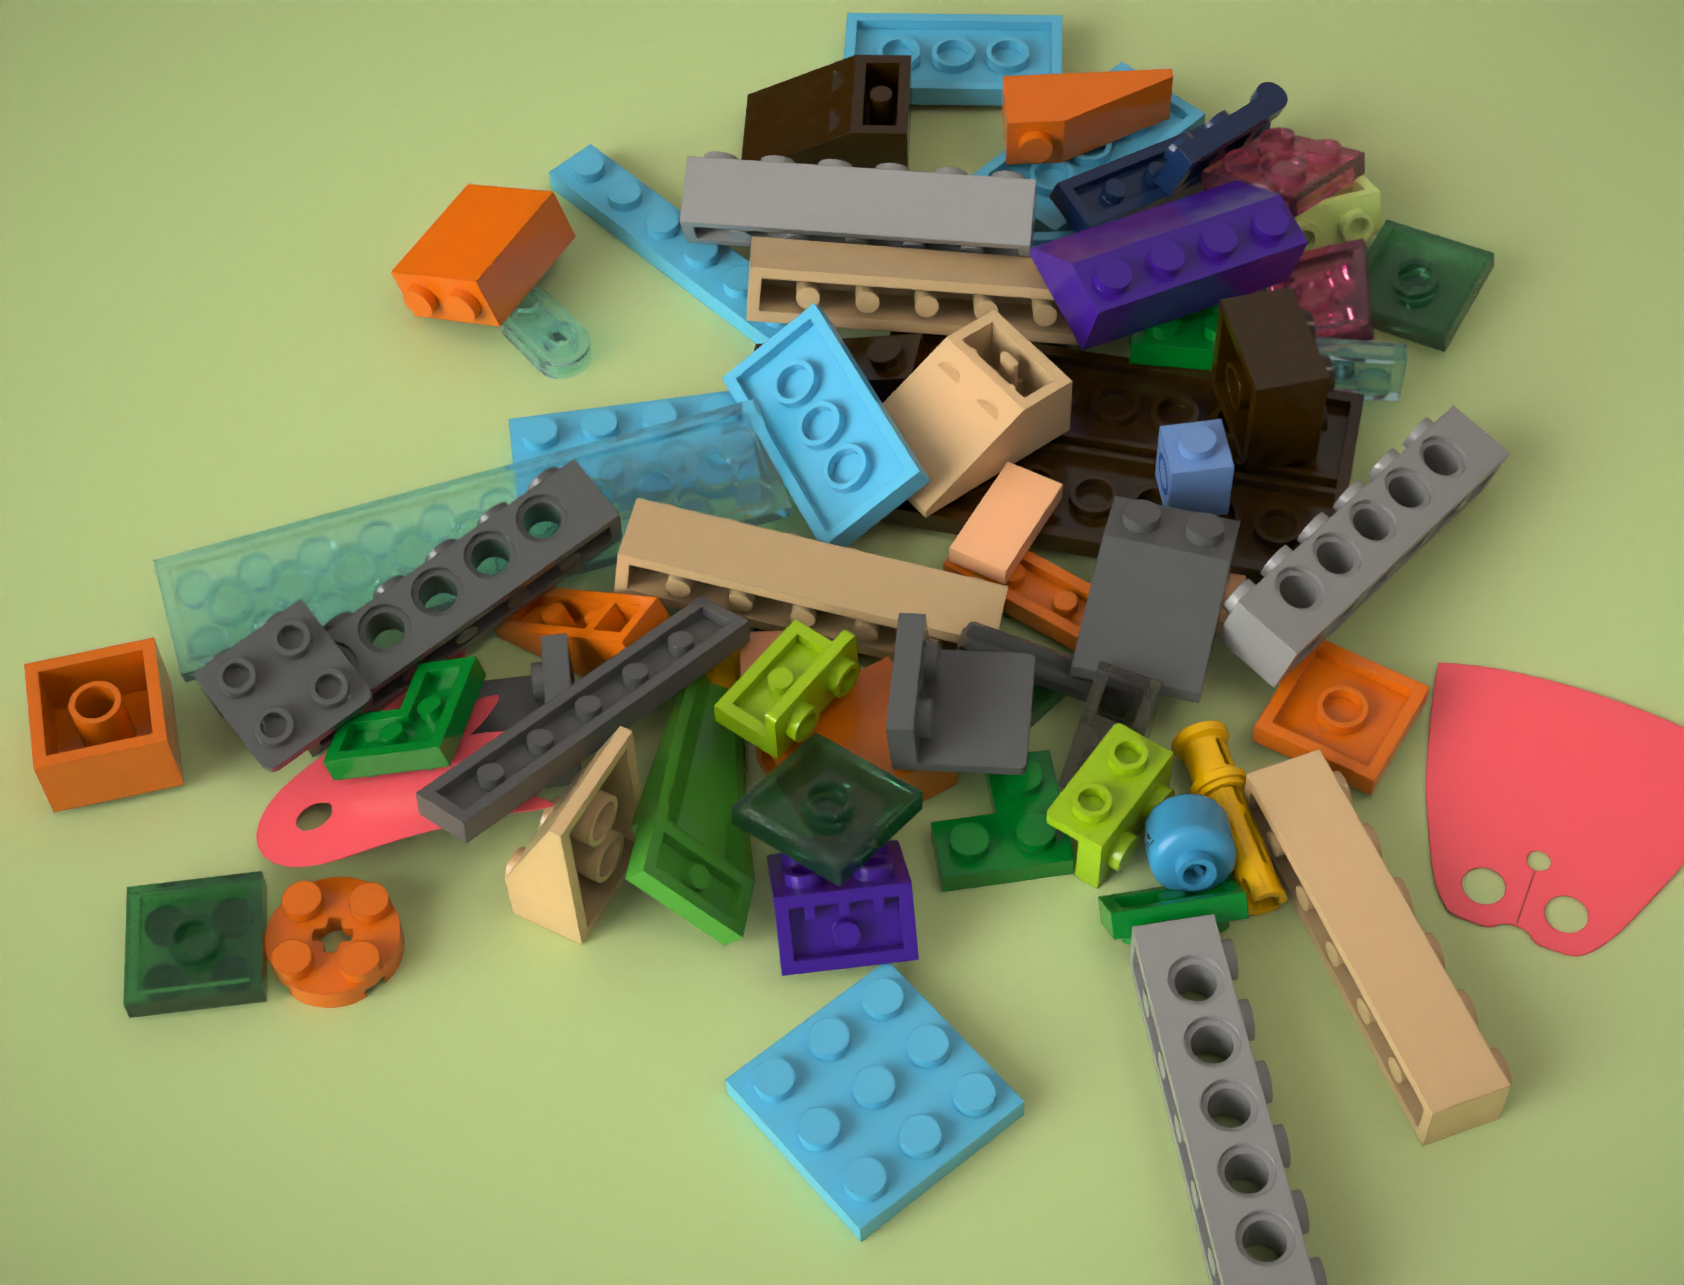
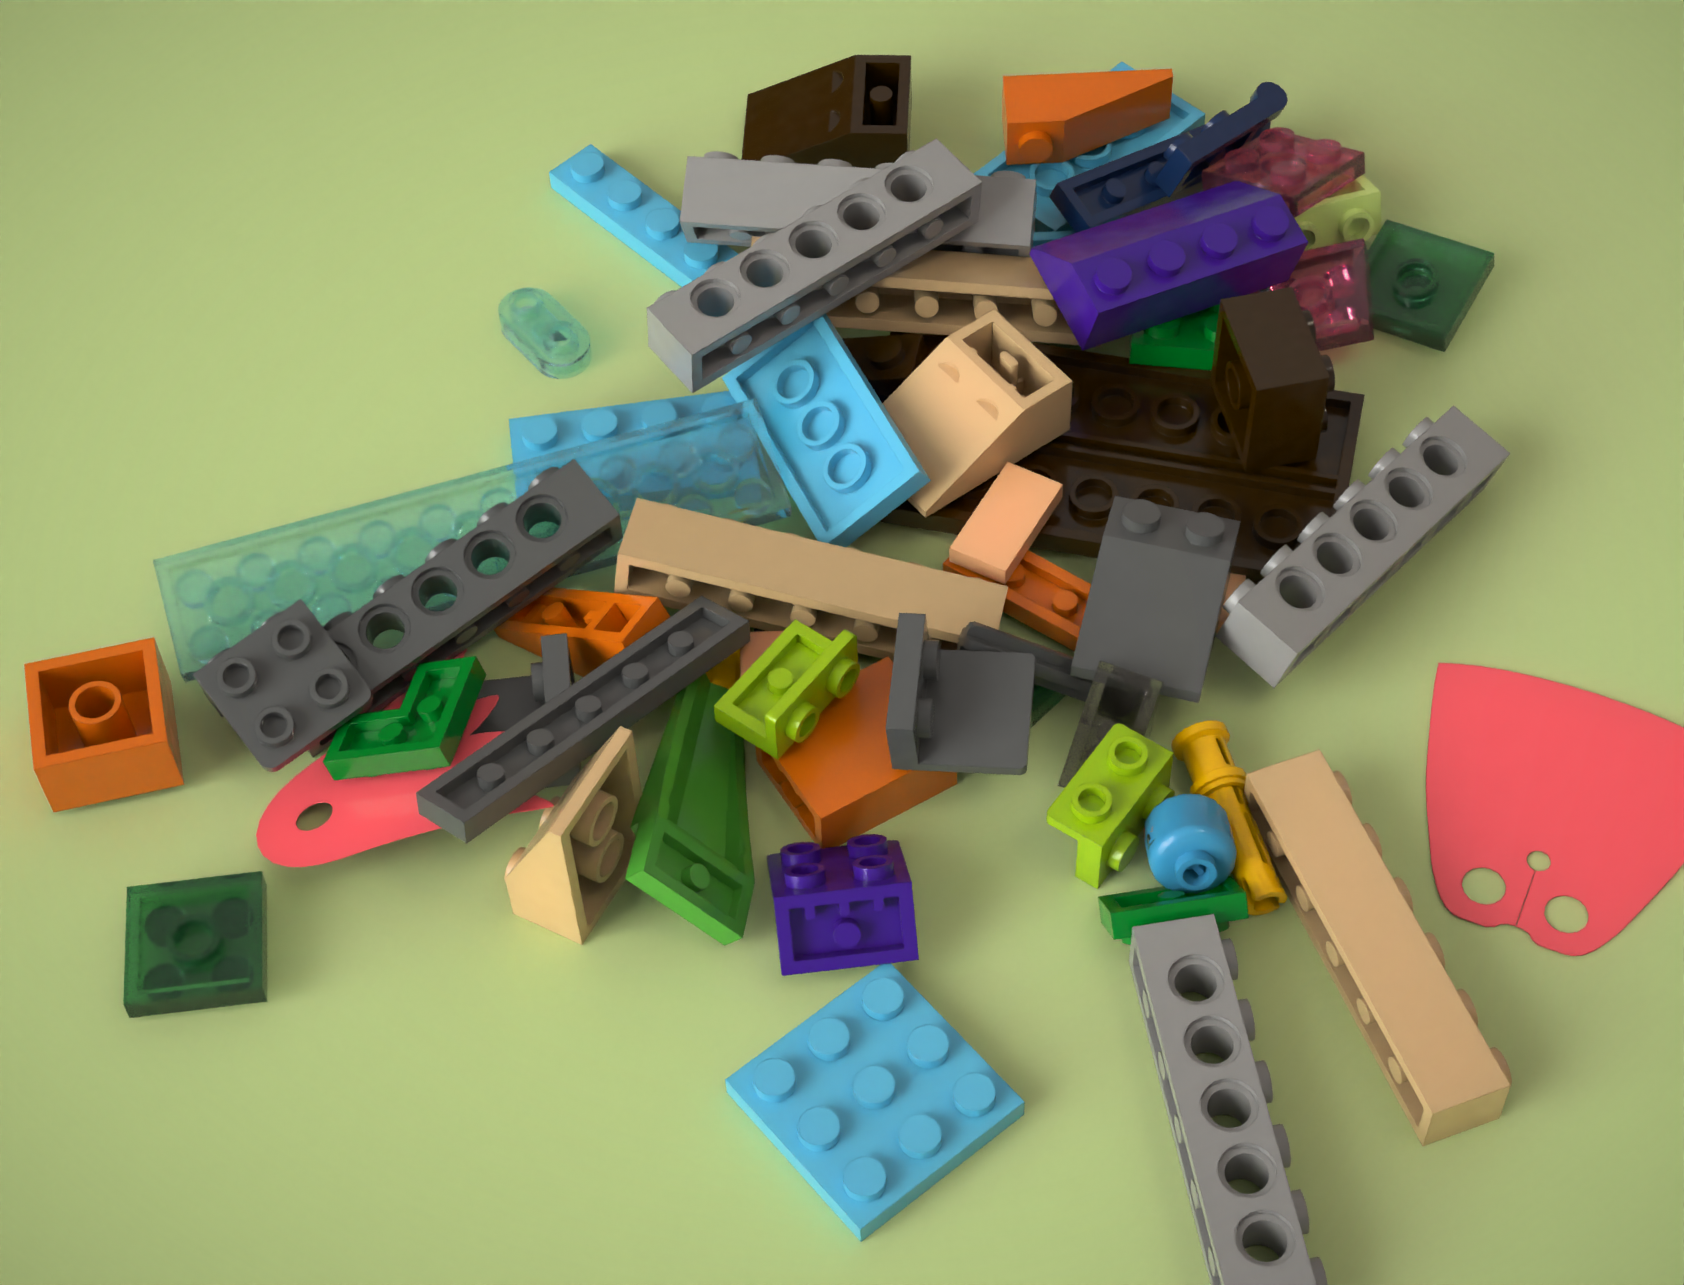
orange plate [264,877,405,1008] -> none
orange brick [391,184,576,327] -> none
clear green plate [732,732,923,887] -> none
medium azure plate [844,13,1062,106] -> none
green plate [931,750,1075,892] -> none
medium blue brick [1155,419,1234,516] -> none
orange plate [1252,640,1430,795] -> none
clear light blue plate [1315,337,1407,402] -> none
none -> light grey brick [647,138,982,393]

